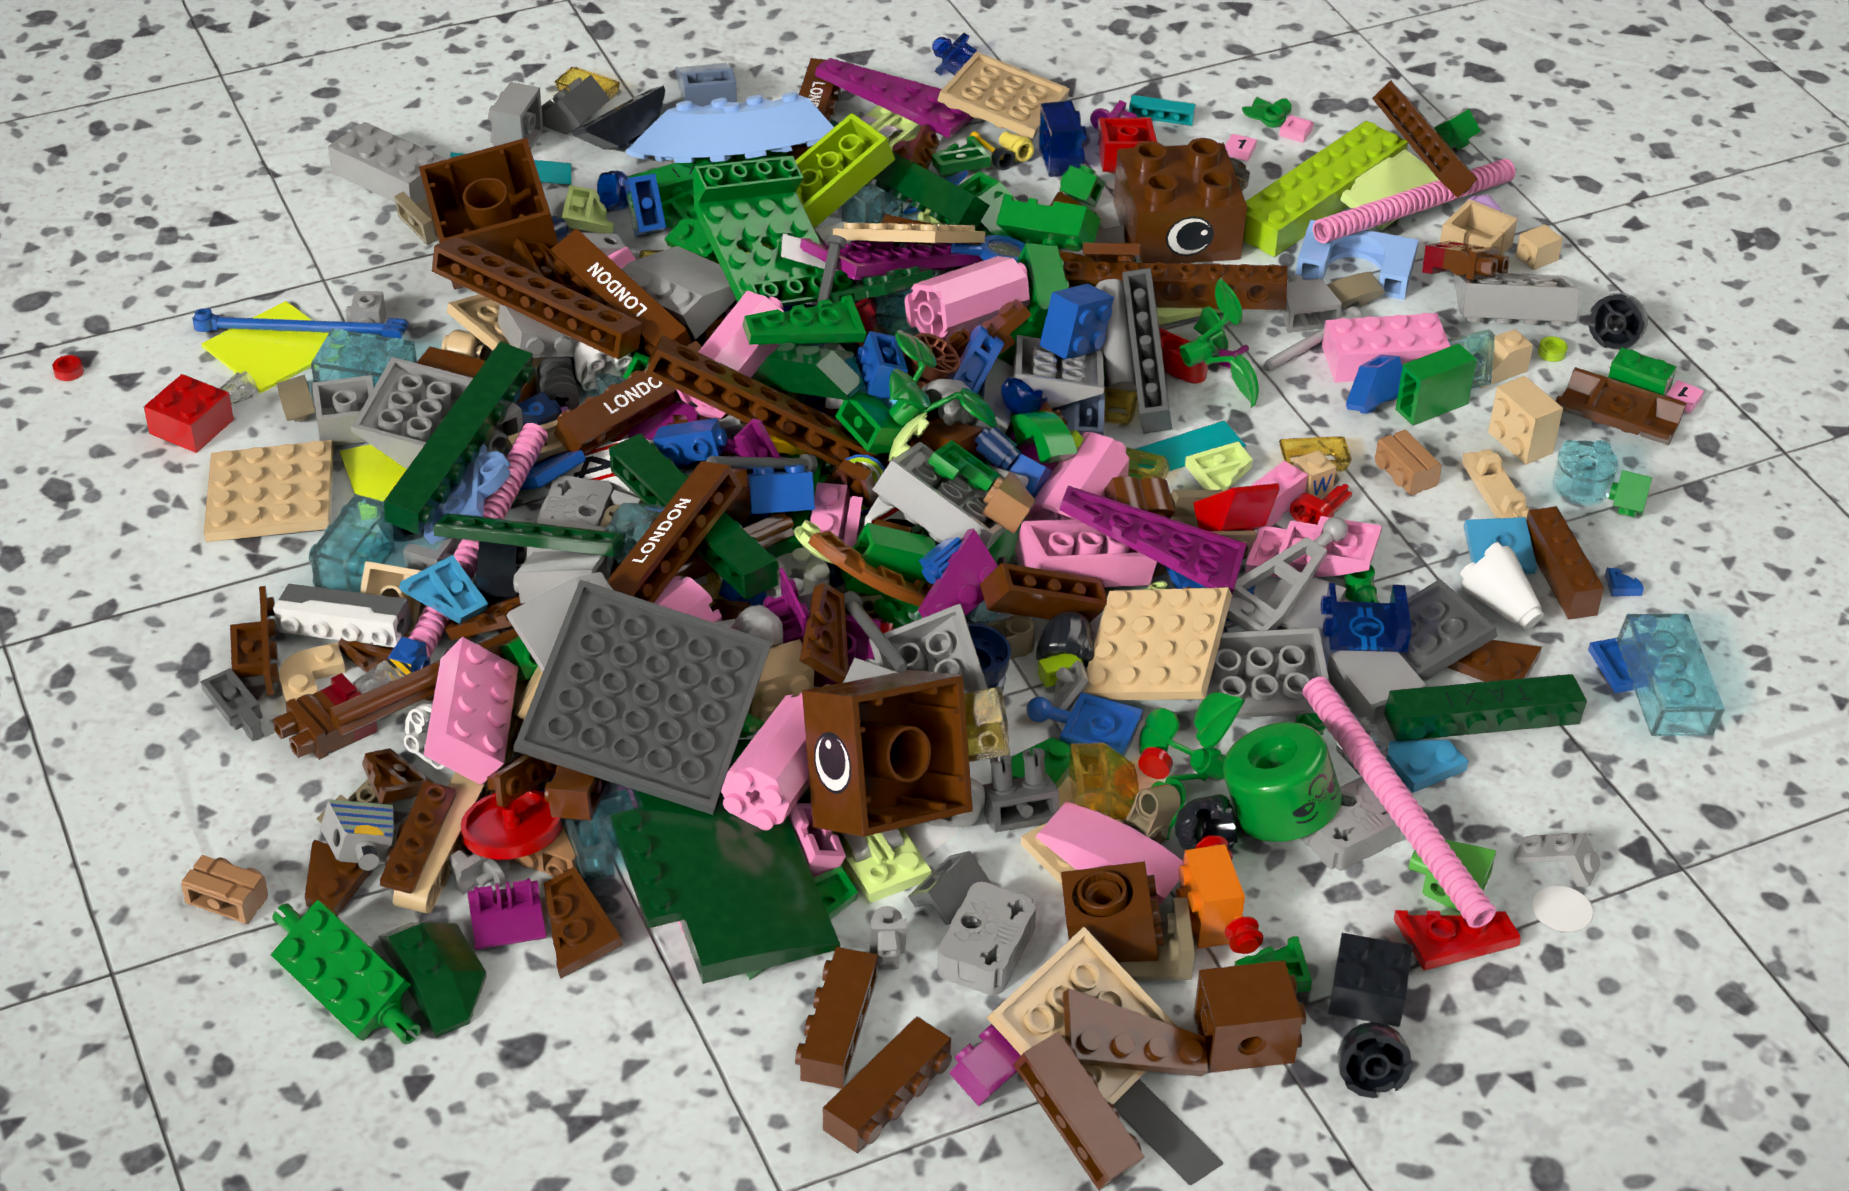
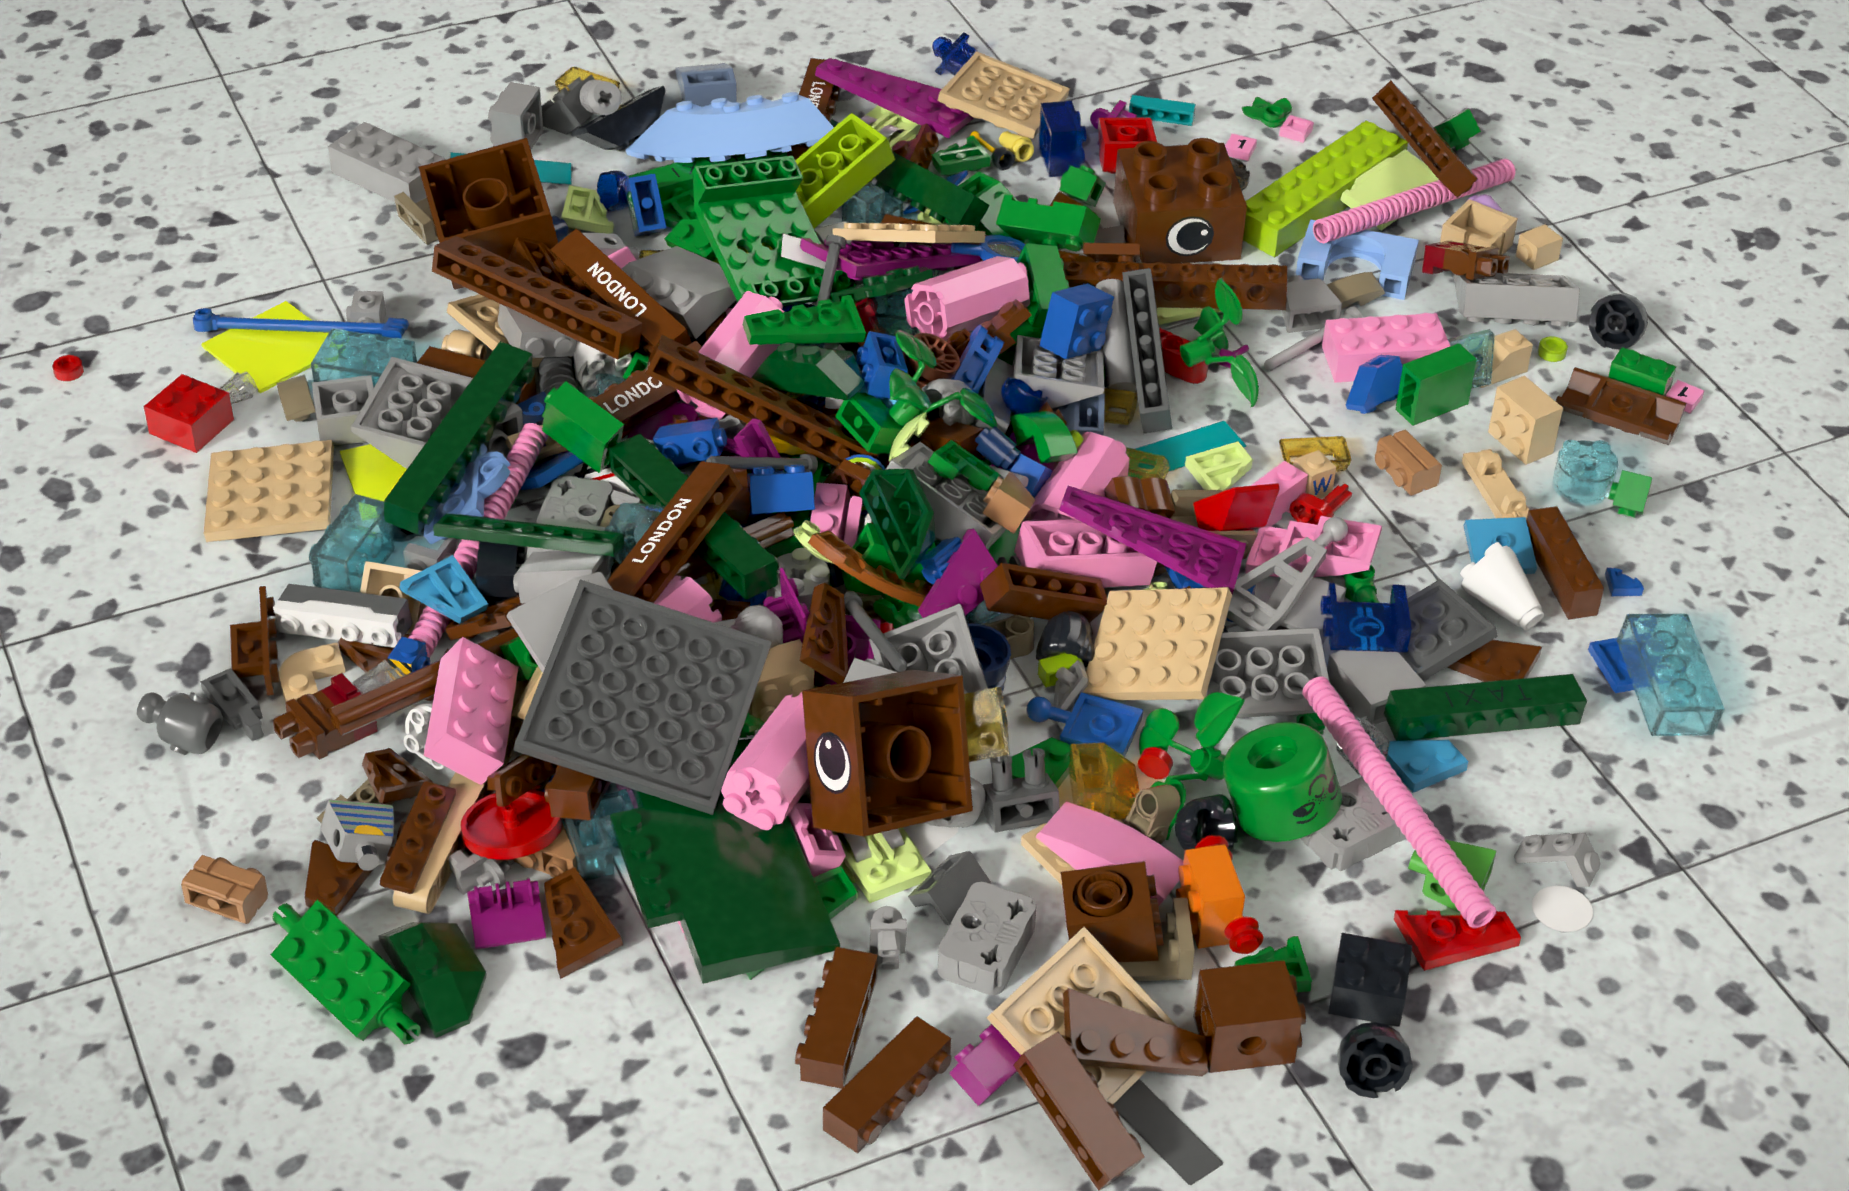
none -> dark grey piece [137,692,223,755]
none -> green brick [542,381,624,473]
none -> light grey piece [580,80,622,115]
none -> dark green wedge [859,469,935,579]

